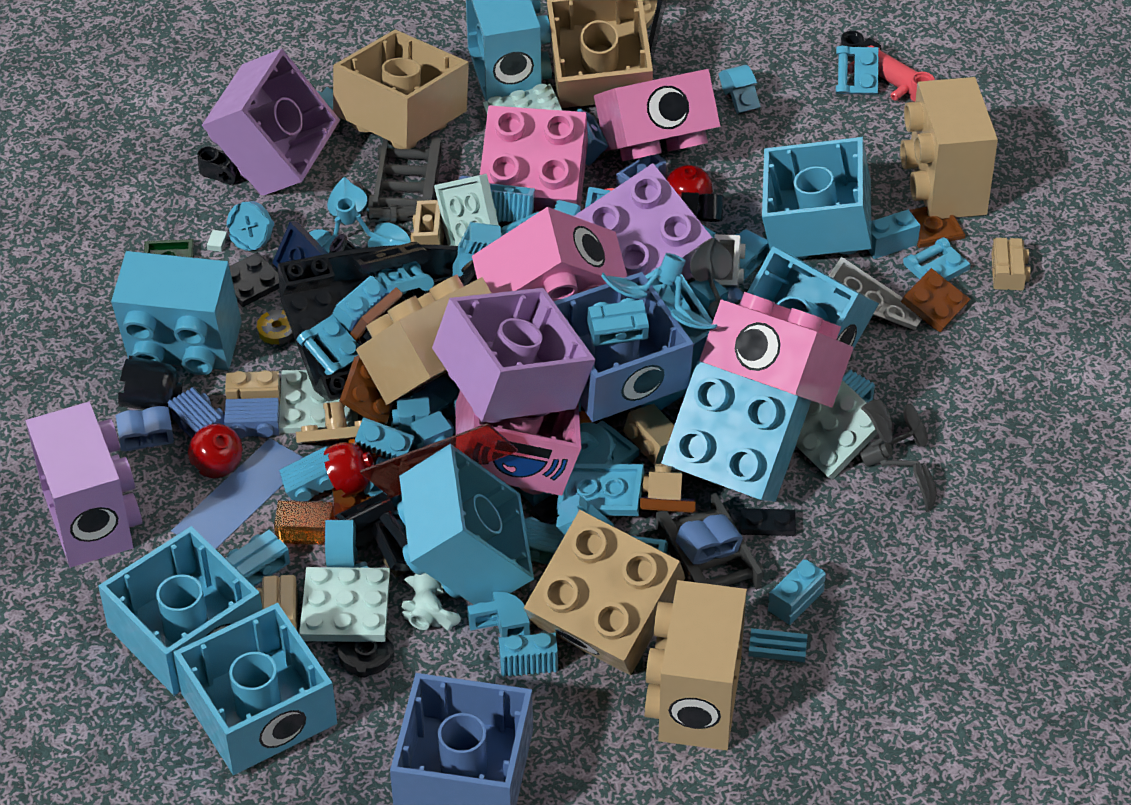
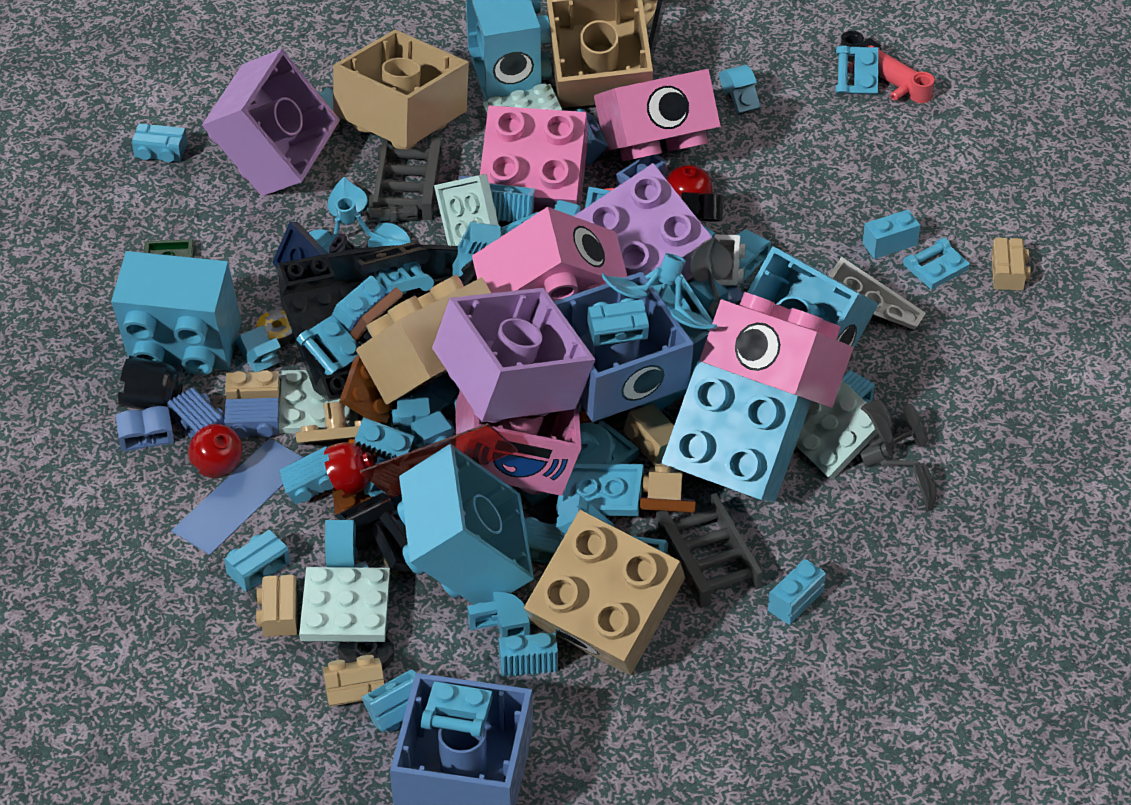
lavender brick [25,401,142,568] -> none
medium azure brick [98,526,262,696] -> none
medium azure brick [173,603,338,775] -> none
black piece [197,146,239,185] -> none
light aqua piece [207,230,228,252] -> none
medium azure tile [227,201,275,251] -> none
black plate [229,252,280,307] -> none
clear orange brick [274,500,334,545] -> none
light aqua animal [401,573,461,631] -> none
tan brick [411,200,445,245] -> none
tan brick [645,580,747,751] -> none
medium blue brick [675,514,743,564] -> none
black plate [741,508,796,536] -> none
medium azure tile [748,628,808,662] -> none
medium azure brick [762,137,871,259] -> none
tan brick [900,77,998,219] -> none
dark orange plate [900,268,970,332] -> none
dark orange tile [901,207,965,248] -> none
none -> medium azure brick [132,123,188,162]
none -> medium azure brick [236,325,281,372]
none -> tan brick [322,655,384,707]
none -> medium azure brick [362,669,416,732]
none -> medium azure plate [421,681,493,738]

